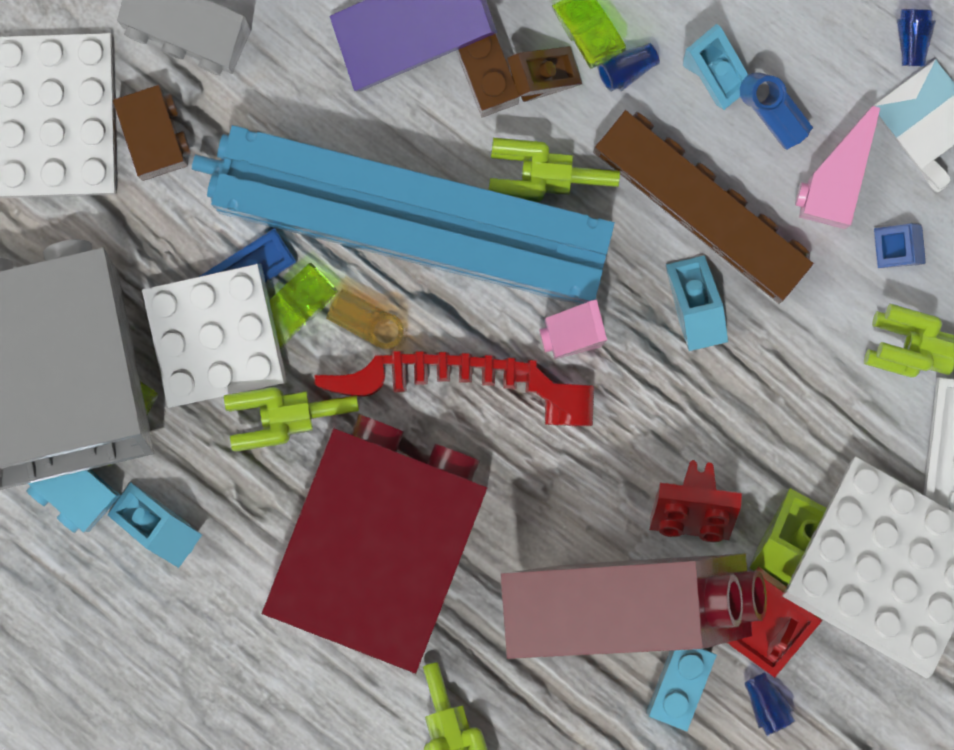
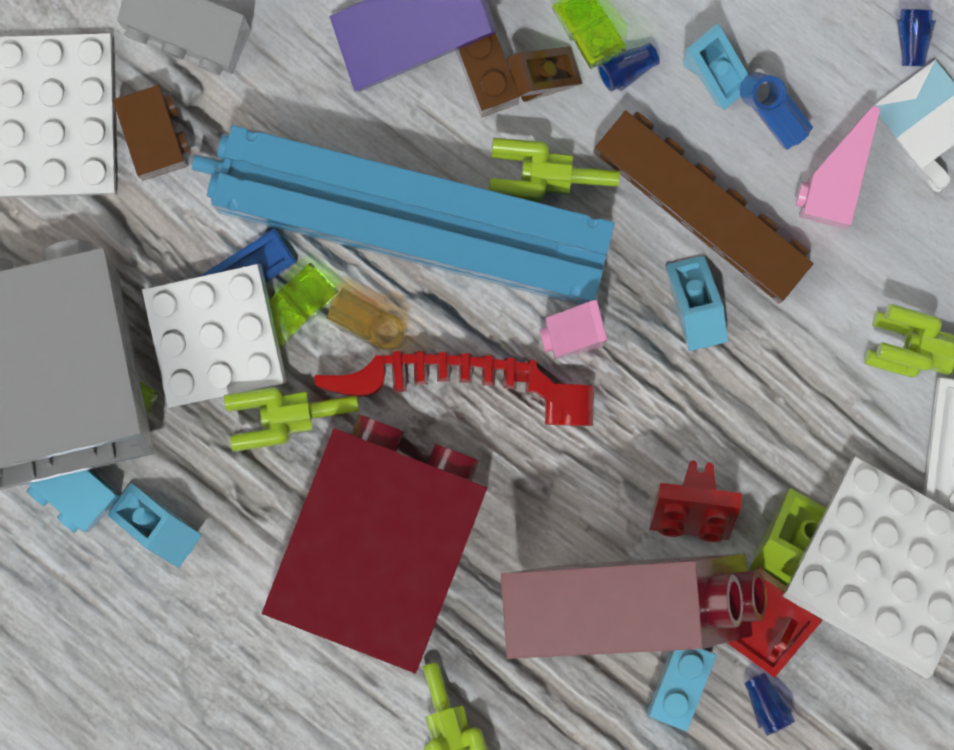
blue slope [874,223,926,268] -> none

